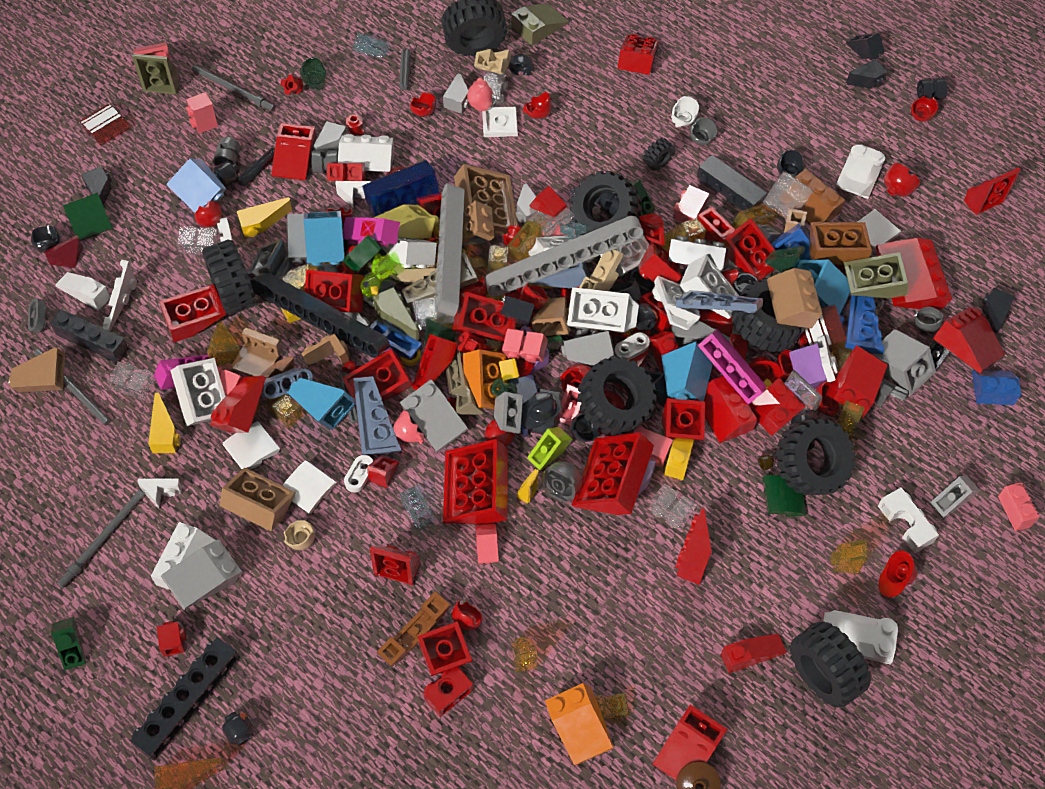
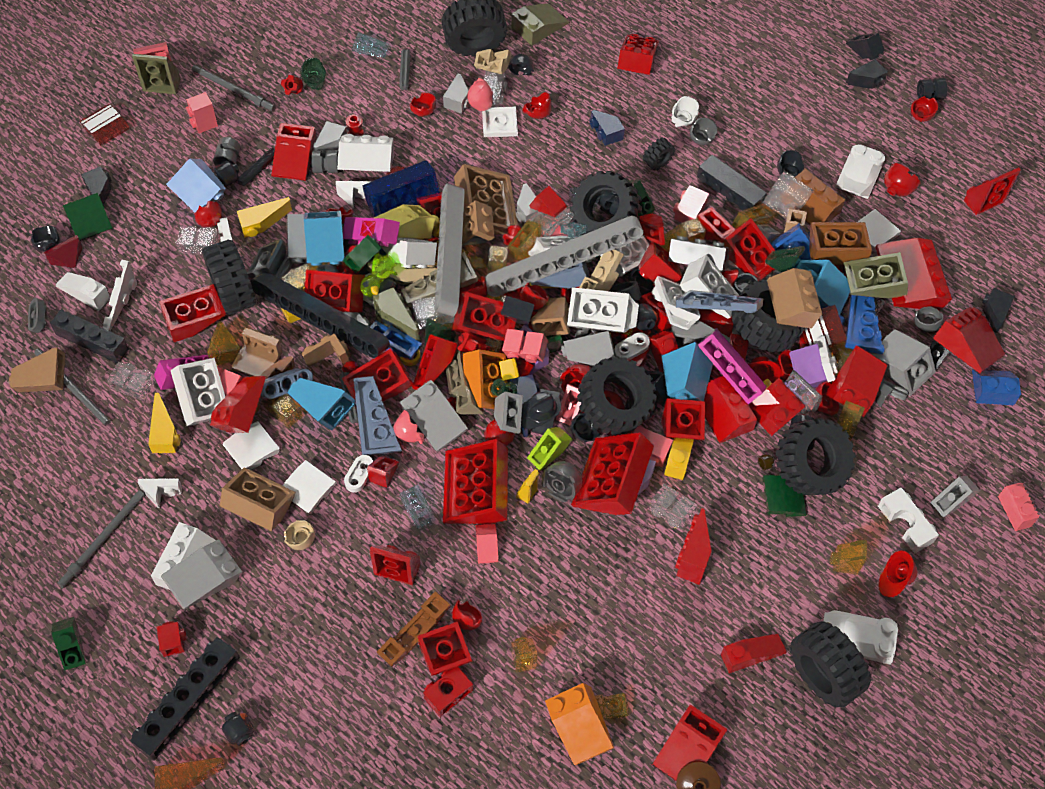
red slope [327,163,365,181] -> none
none -> slope [589,110,625,146]

